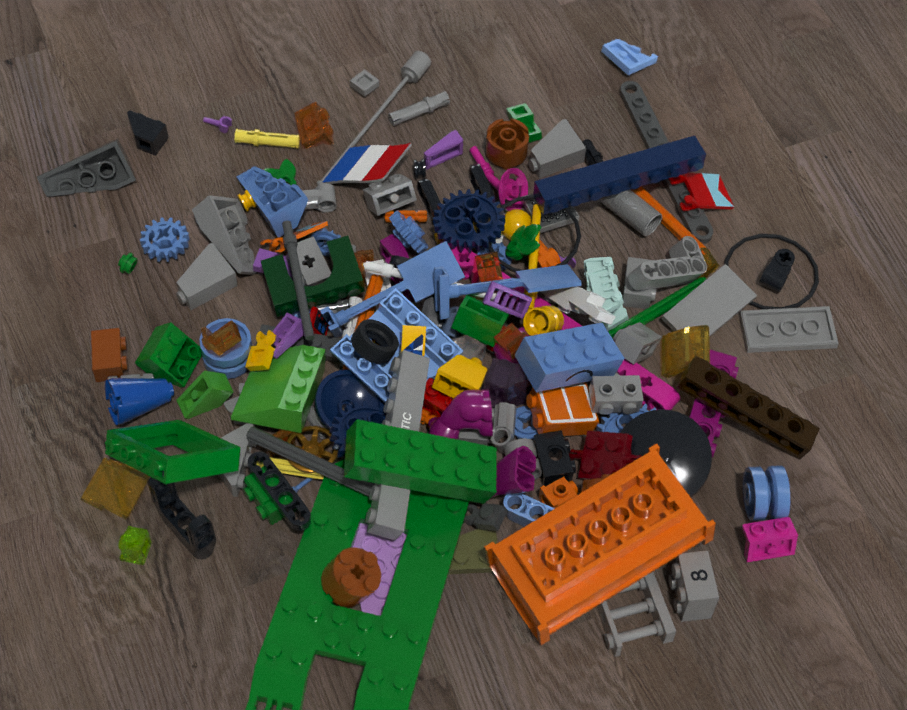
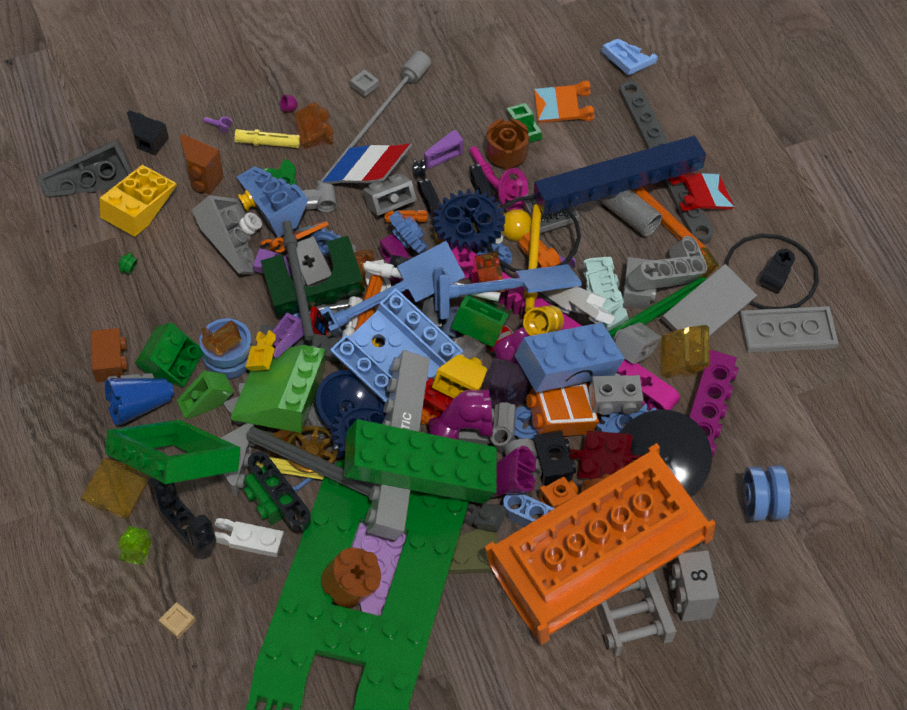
medium blue gear [140,217,190,262] -> none
light grey slope [176,243,238,311] -> none
black tyre [351,319,399,364] -> none
light grey pin [388,91,450,126] -> none
yellow slope [399,325,426,356] -> none
medium lavender slope [482,281,533,319] -> none
clear orange bracket [494,323,528,359] -> none
green plate [506,224,542,260] -> none
light grey slope [528,119,586,179] -> none
black pin [582,139,603,165] -> none
dark brown brick [677,356,820,460] -> none
dark pink bracket [742,517,798,562] -> none
none -> yellow slope [99,164,177,237]
none -> tan tile [158,602,196,639]
none -> dark orange slope [180,134,224,195]
none -> white hinge [215,518,284,557]
none -> white bush [239,212,262,235]
none -> magenta hinge [280,94,298,112]
none -> orange flag [534,81,594,123]

